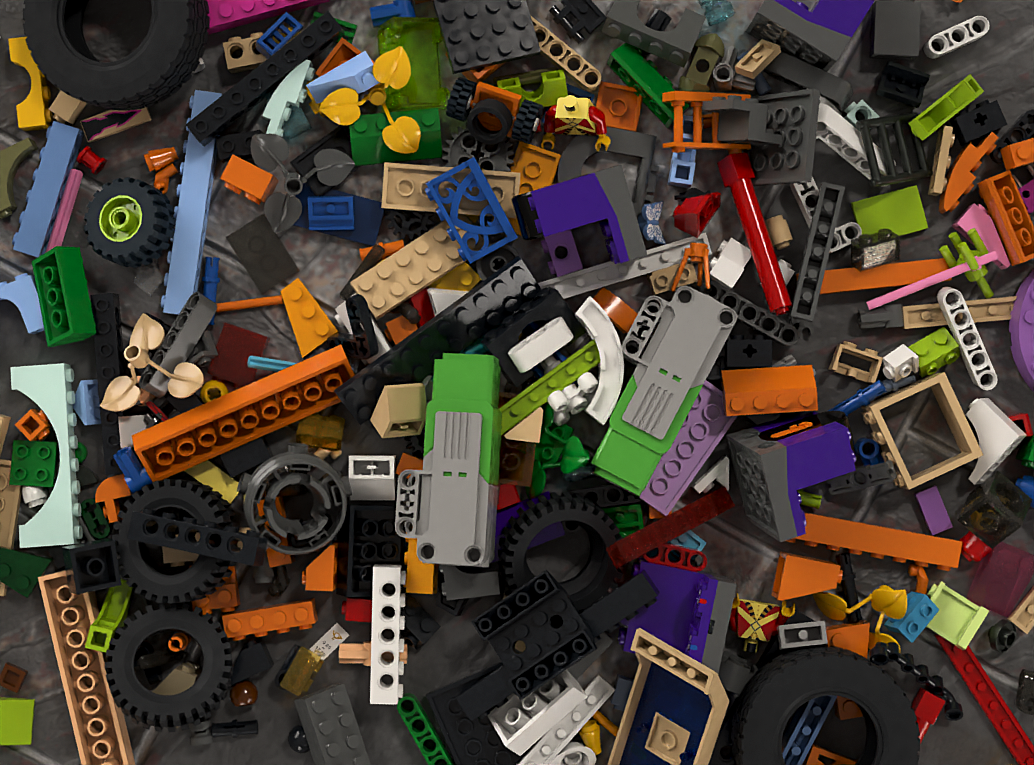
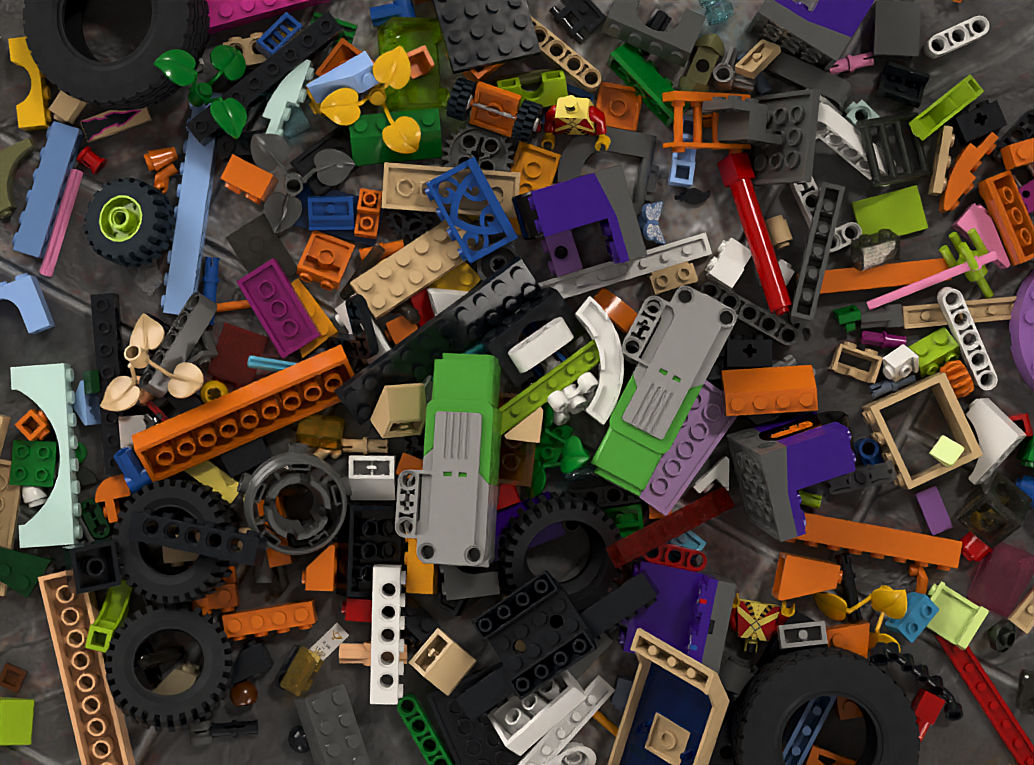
green slope [31,246,96,347] -> none
orange pin [168,632,191,652] -> none
black tyre [467,98,513,145] -> none
yellow cone [578,720,602,755] -> none
orange plant [671,243,710,292] -> none
red slope [673,192,721,238] -> none
blue pin [821,380,887,424] -> none
none -> dark green tile [83,370,100,394]
none -> green plant [153,45,247,139]
none -> magenta plate [236,258,322,359]
none -> orange plate [296,230,355,291]
none -> tan pin [343,437,389,455]
none -> orange slope [354,188,382,239]
none -> orange panel [407,45,435,81]
none -> tan slope [408,628,477,696]
none -> bright pink pin [828,51,874,74]
none -> green tile [833,305,862,332]
none -> magenta axle [860,330,906,349]
none -> yellowish green slope [929,435,965,467]
none -> orange gear [940,360,974,399]

